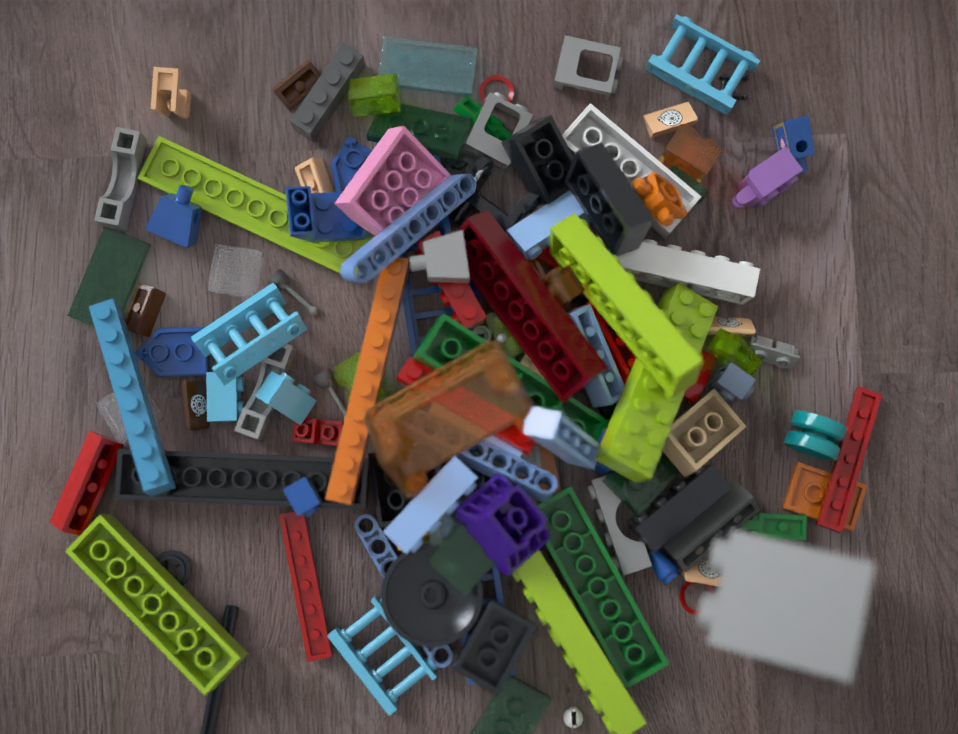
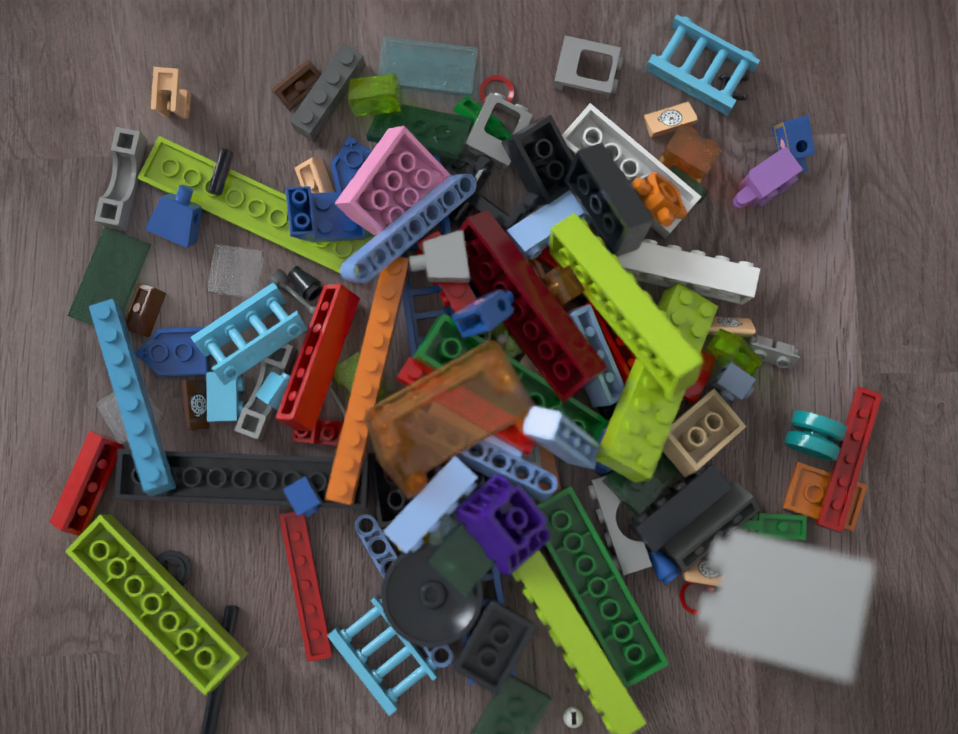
none -> black axle [208,148,234,196]
none -> red brick [275,284,360,432]
none -> black cone [288,266,323,301]
none -> blue torso [451,290,514,338]

